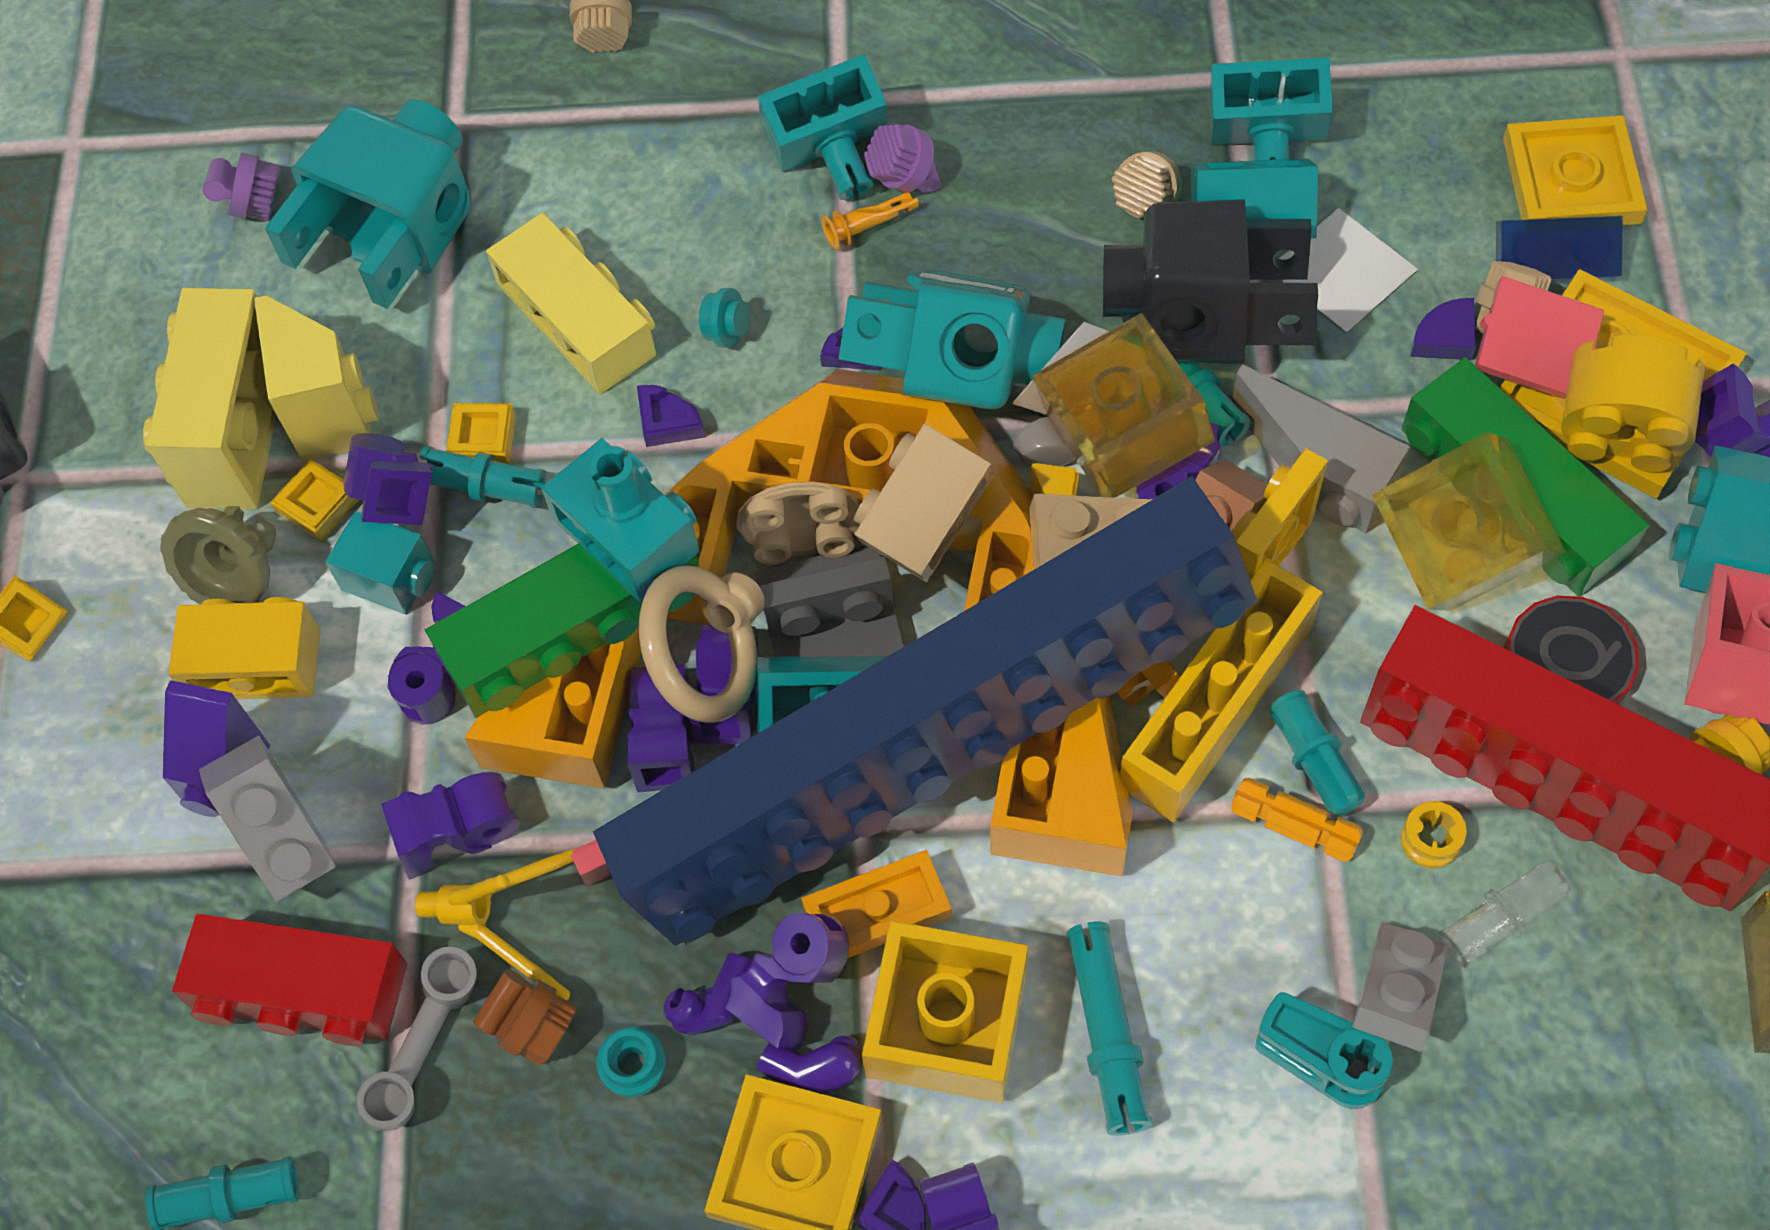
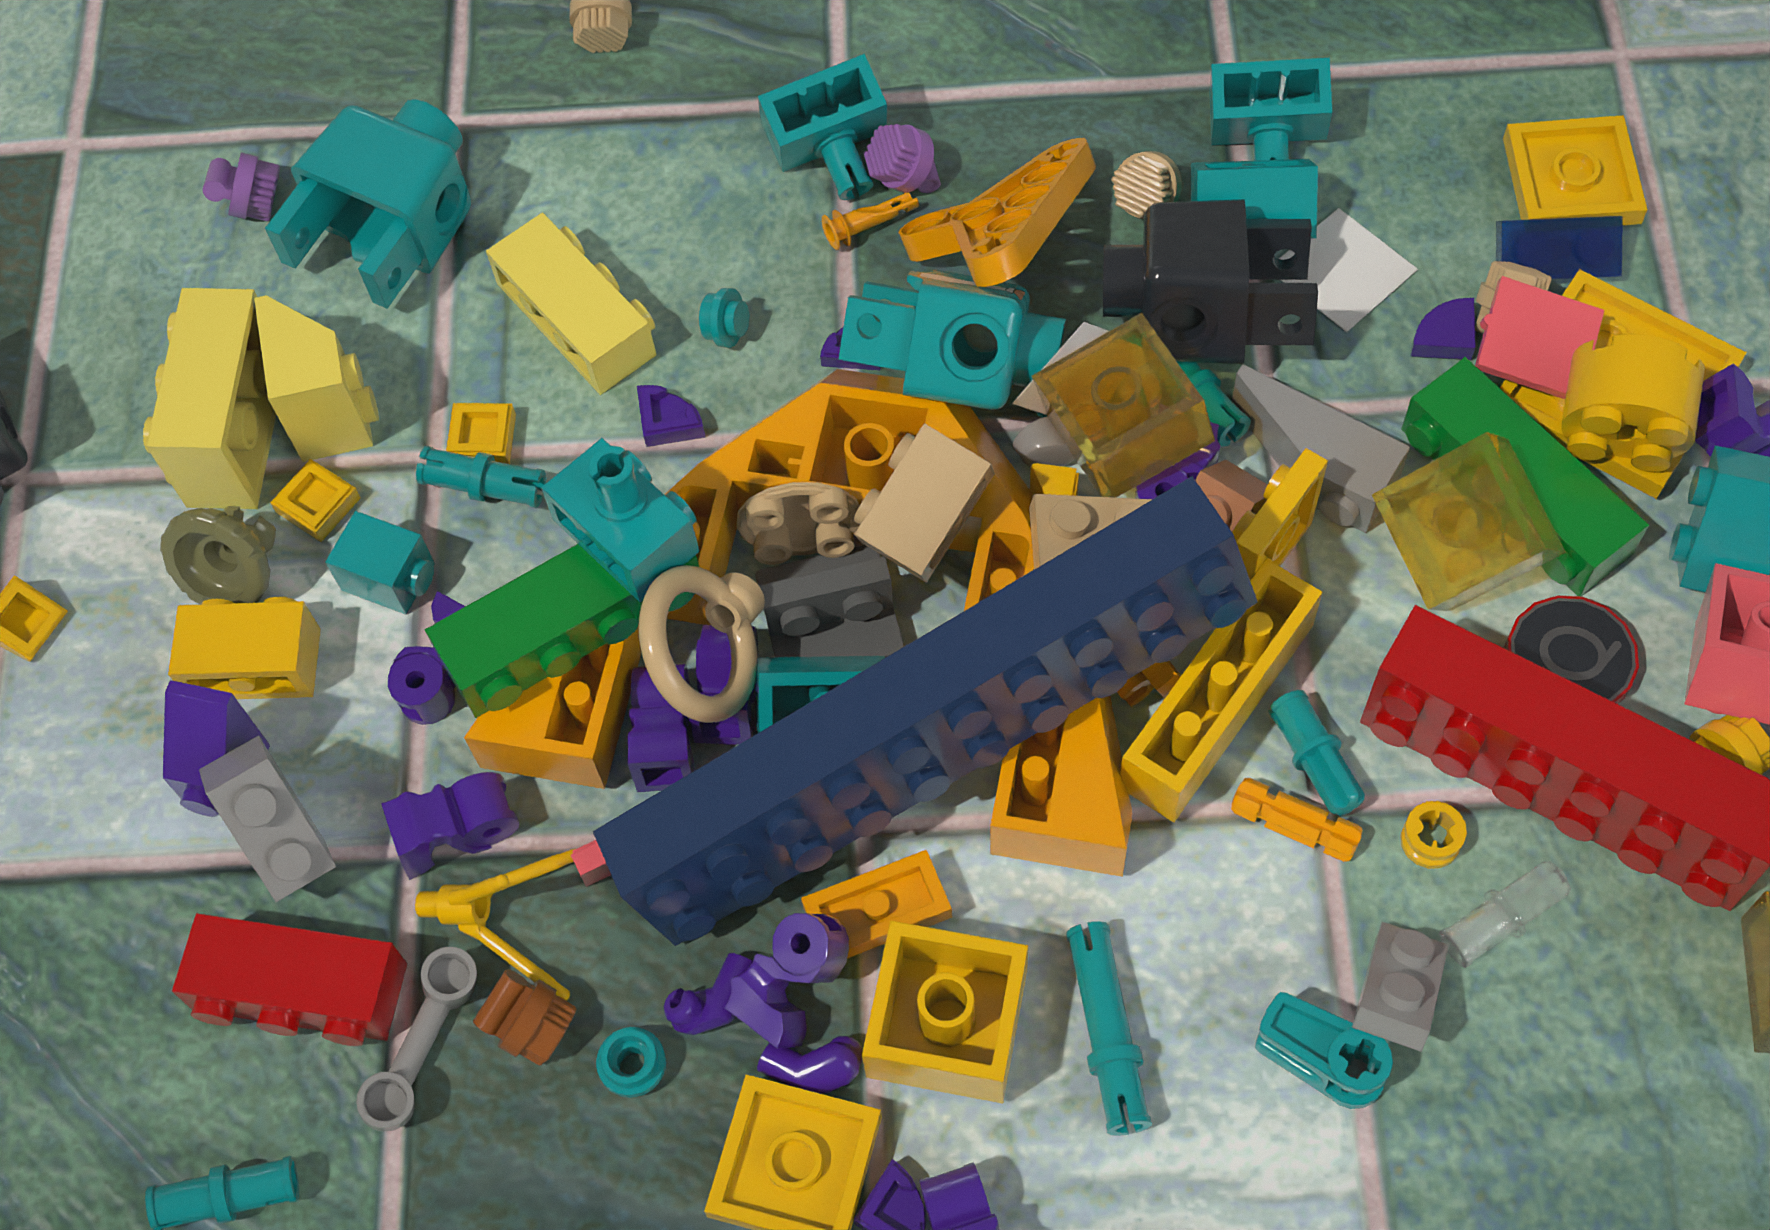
dark purple leg [343,433,433,525] -> none
none -> light orange beam [898,138,1096,287]

